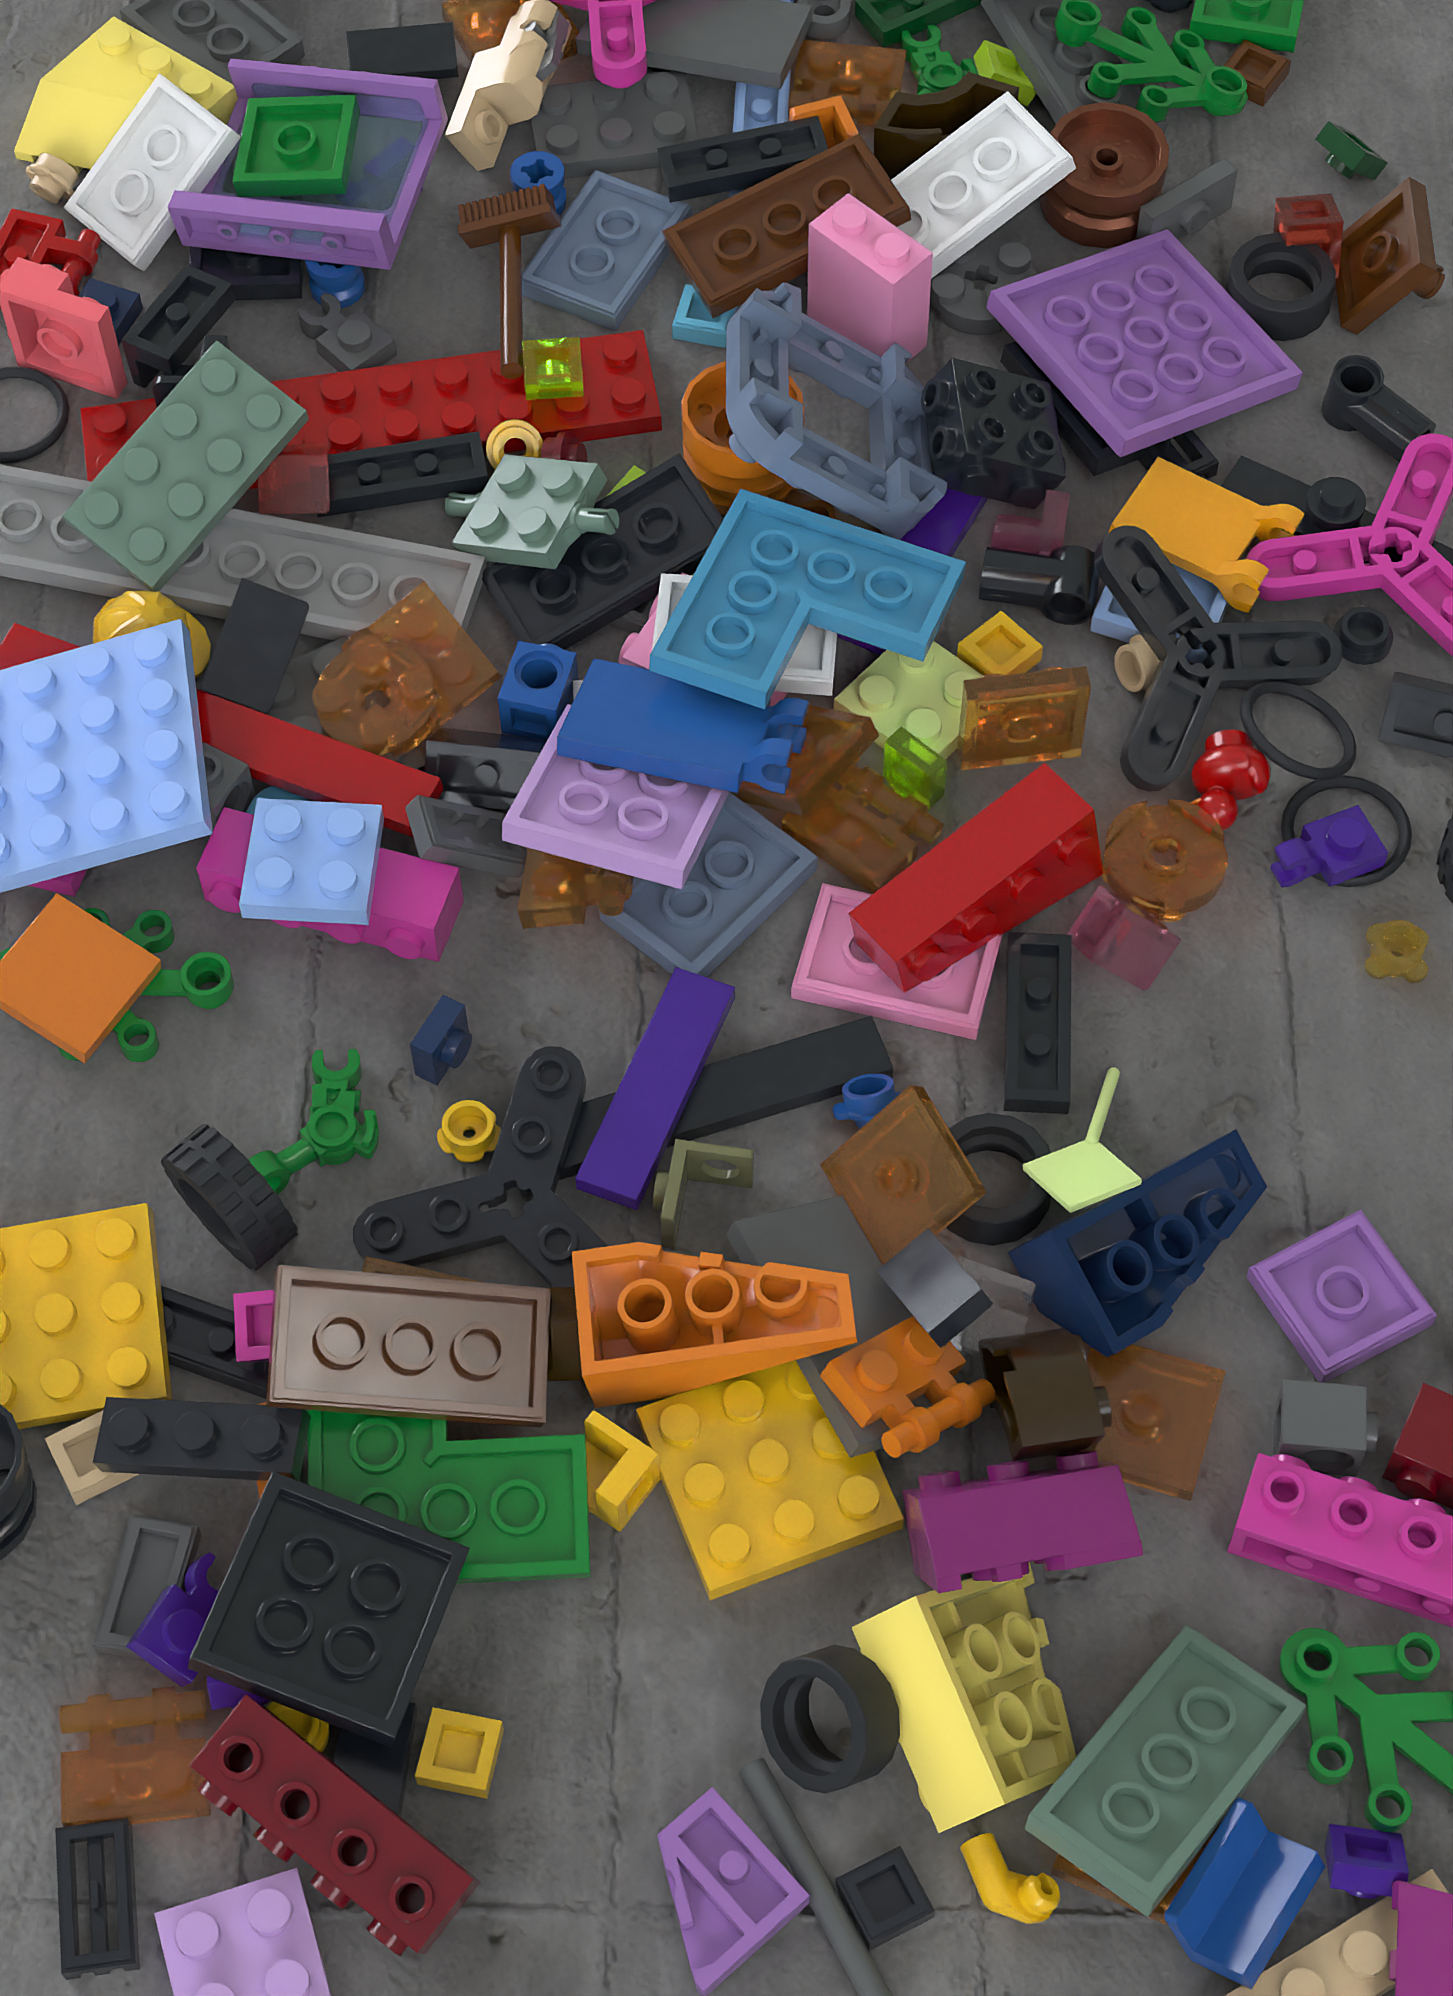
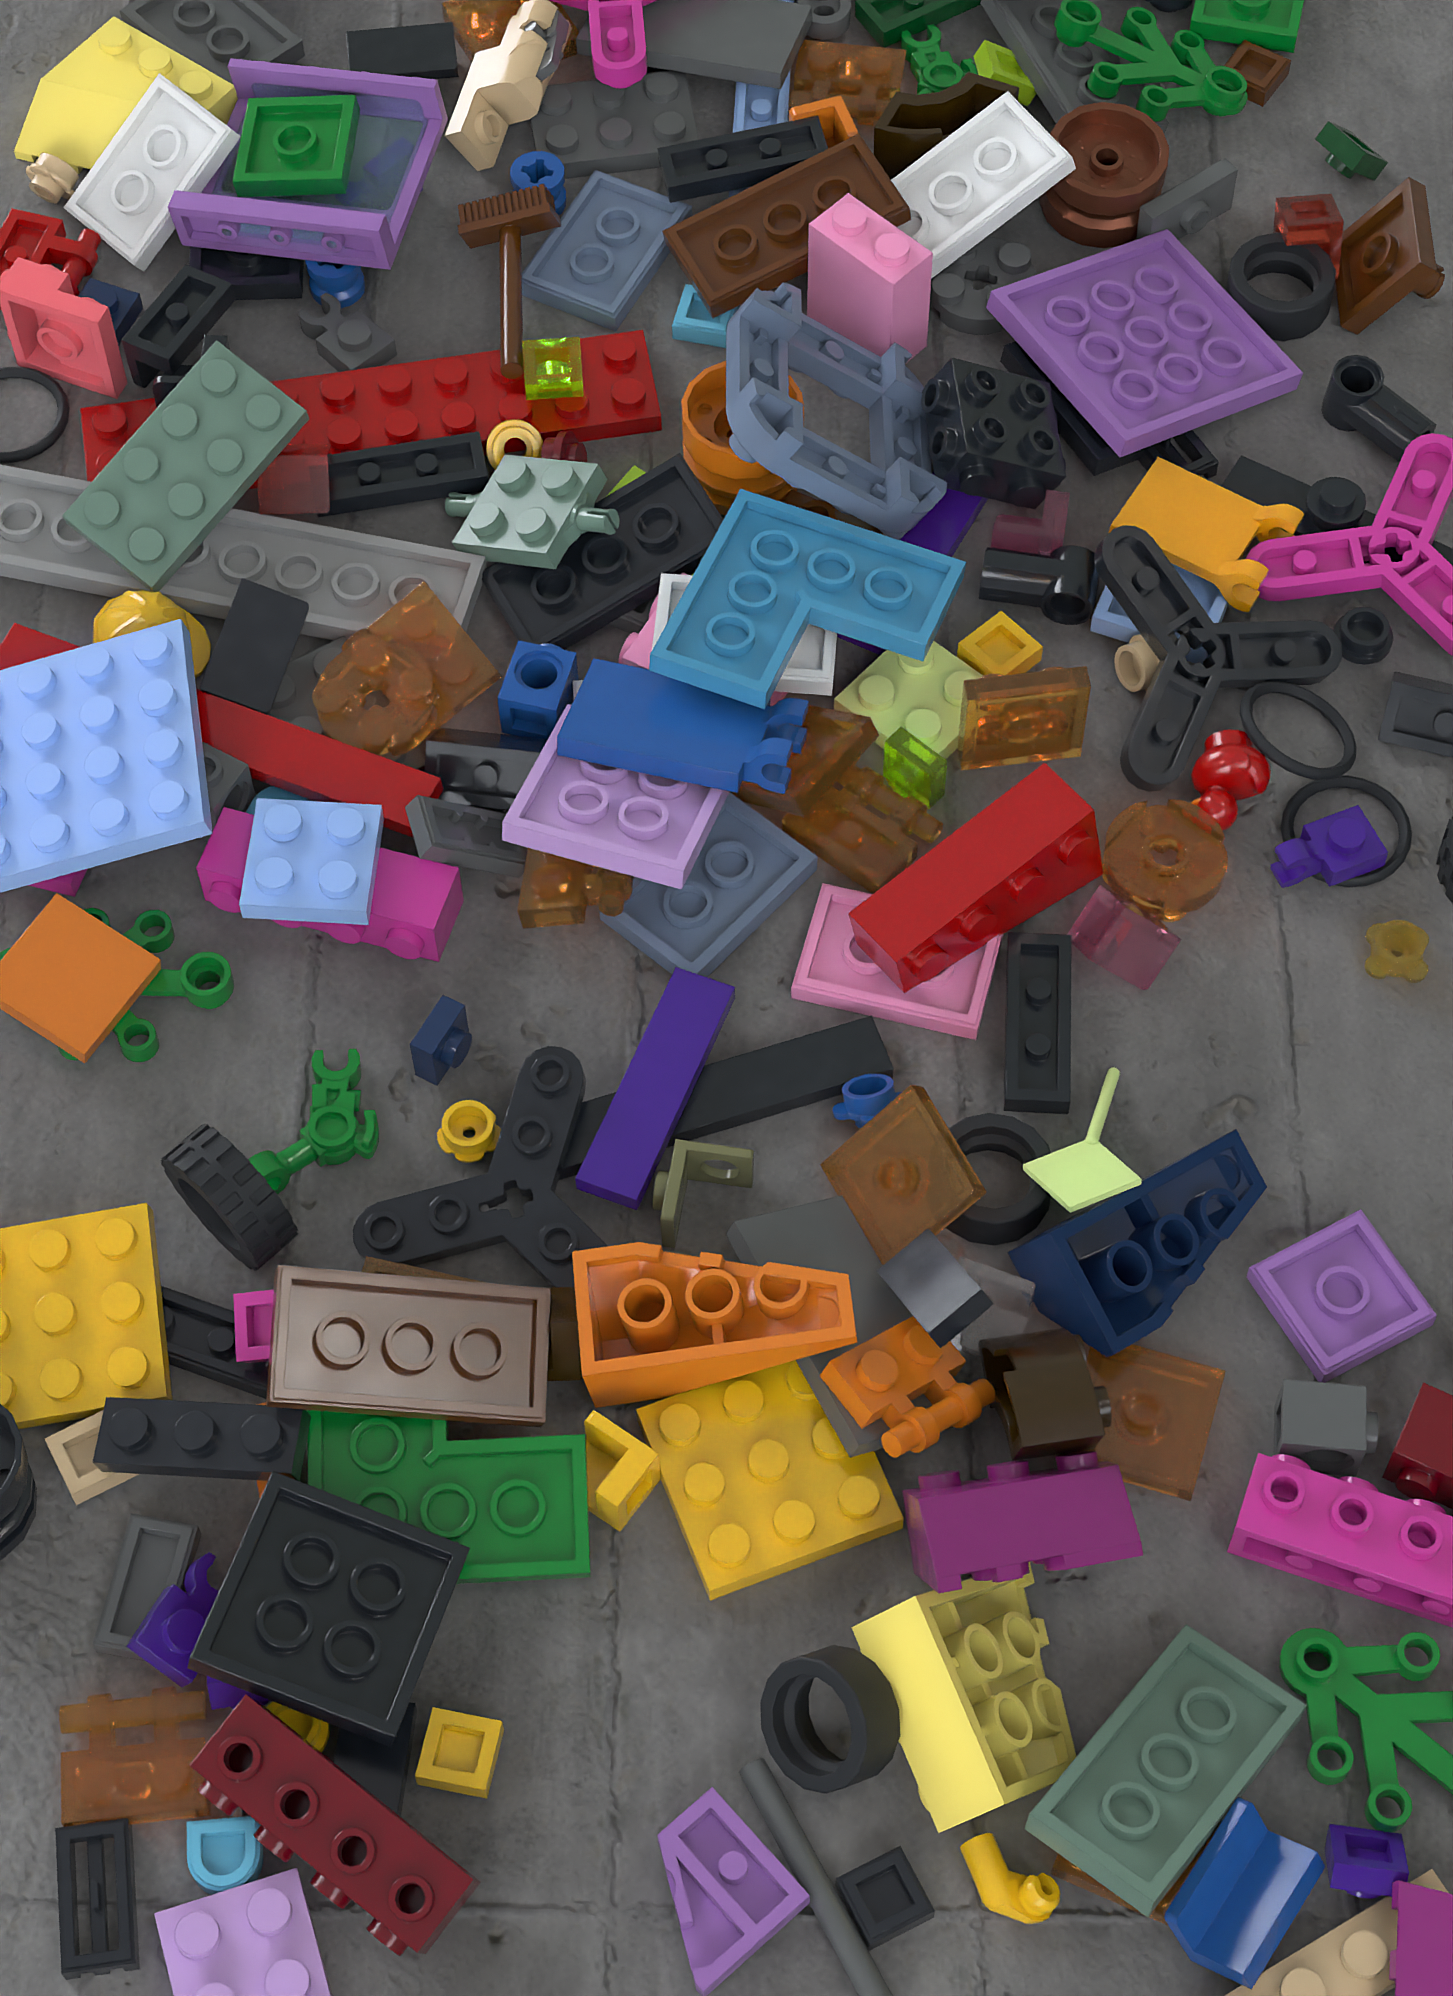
none -> medium azure tile [187,1816,263,1895]

